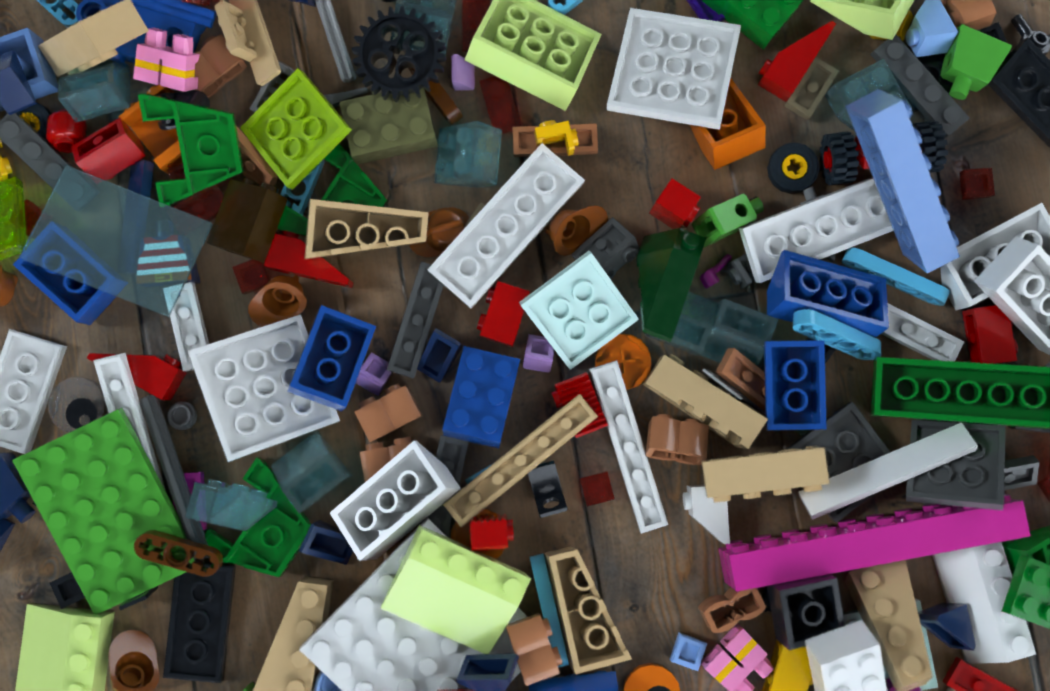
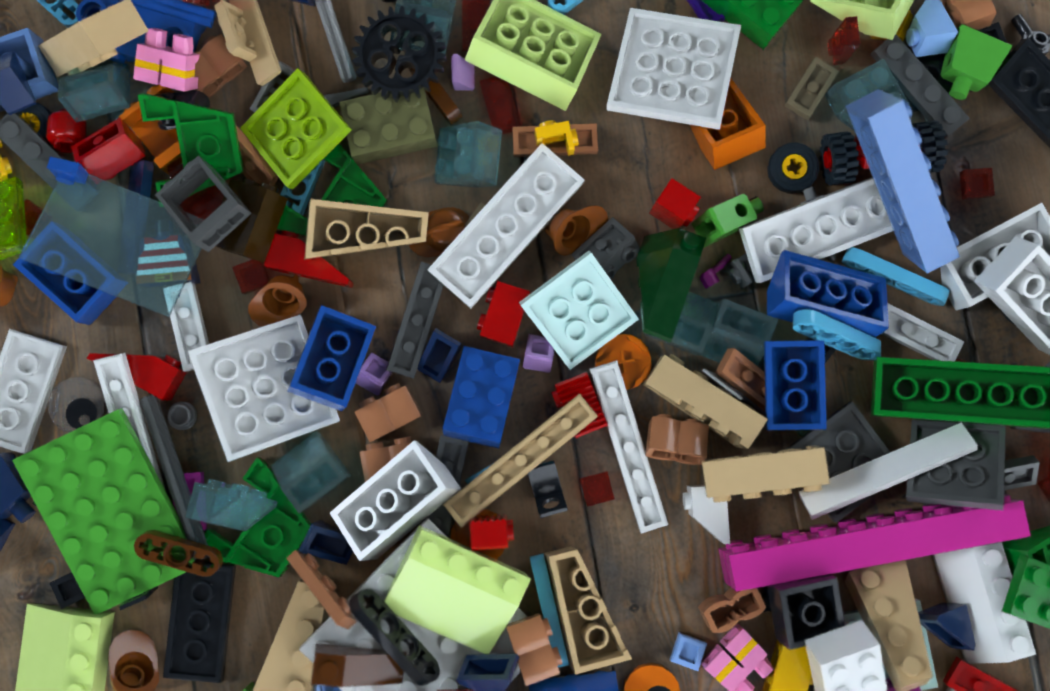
red slope [758,21,836,102] -> none
red brick [962,305,1018,364] -> none
none -> blue plate [47,157,89,185]
none -> dark grey window [155,155,251,252]
none -> nougat plate [286,550,357,630]
none -> reddish brown slope [311,644,407,687]
none -> black beam [349,589,440,686]
none -> clear red plate [828,16,860,65]

